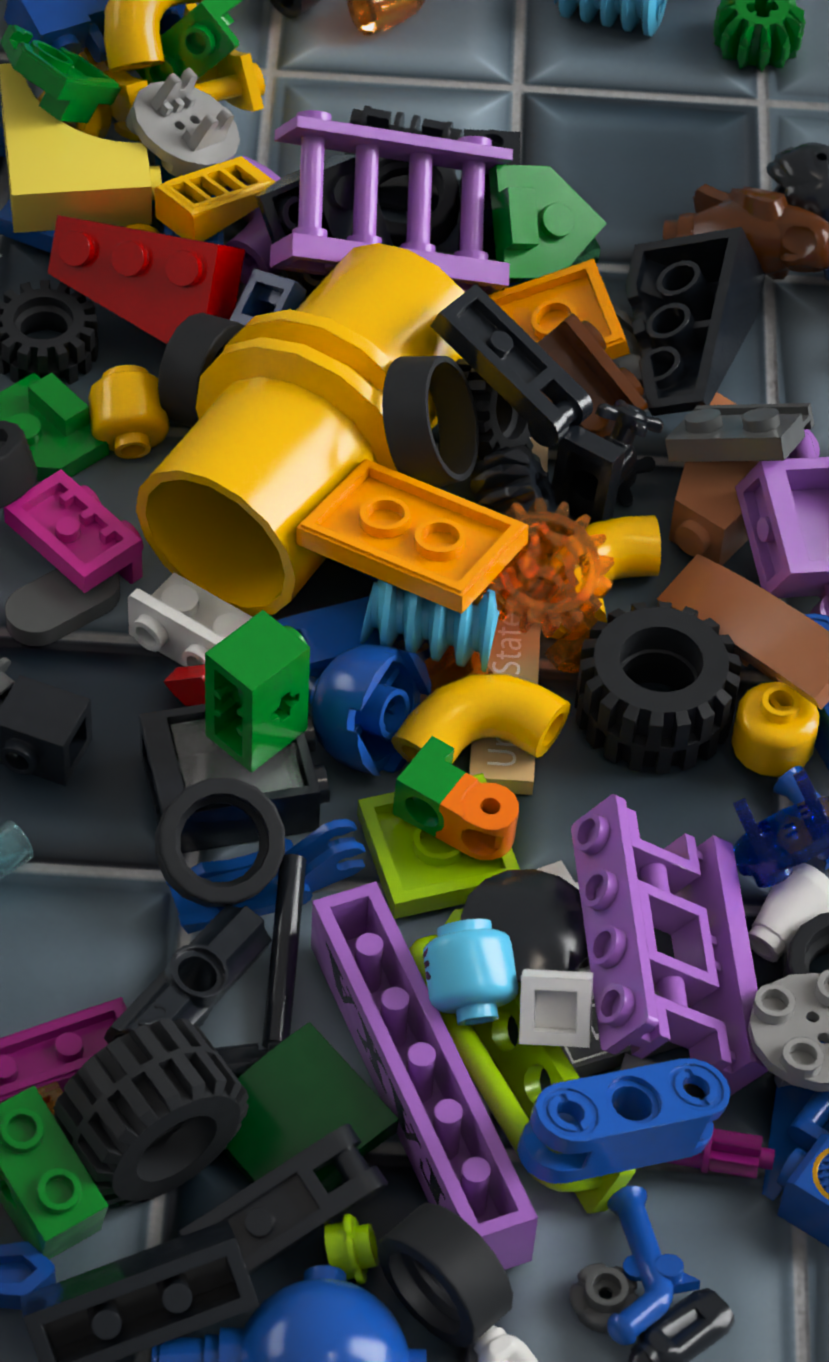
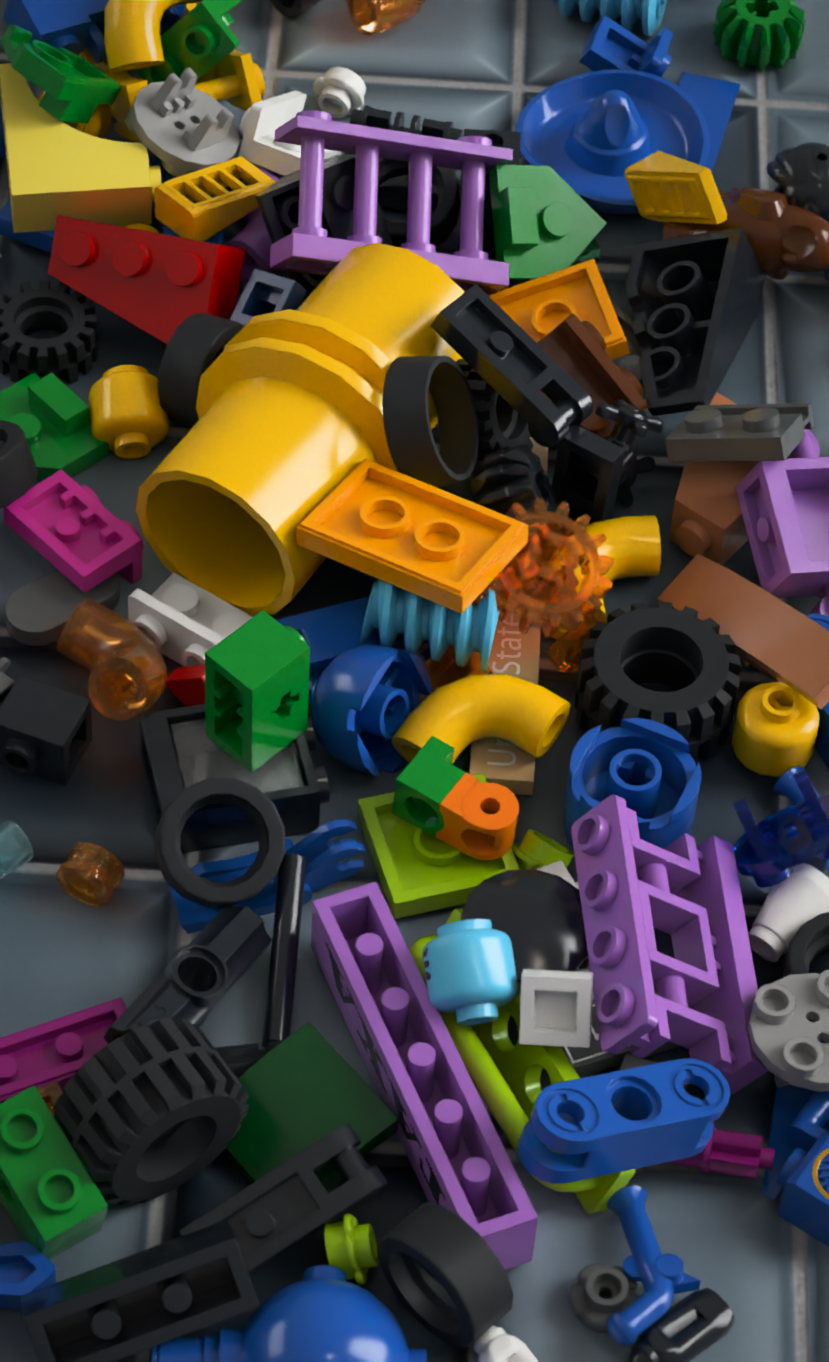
none -> clear orange bush [56,842,125,907]
none -> clear orange cylinder [57,598,168,721]
none -> white bracket [238,90,345,176]
none -> white plate [313,67,366,118]
none -> lime plate [512,829,574,874]
none -> blue hat [515,69,710,215]
none -> blue brick [563,718,702,849]
none -> blue bracket [579,15,673,77]
none -> yellow slope [624,151,728,225]
none -> blue sticker [678,72,740,173]

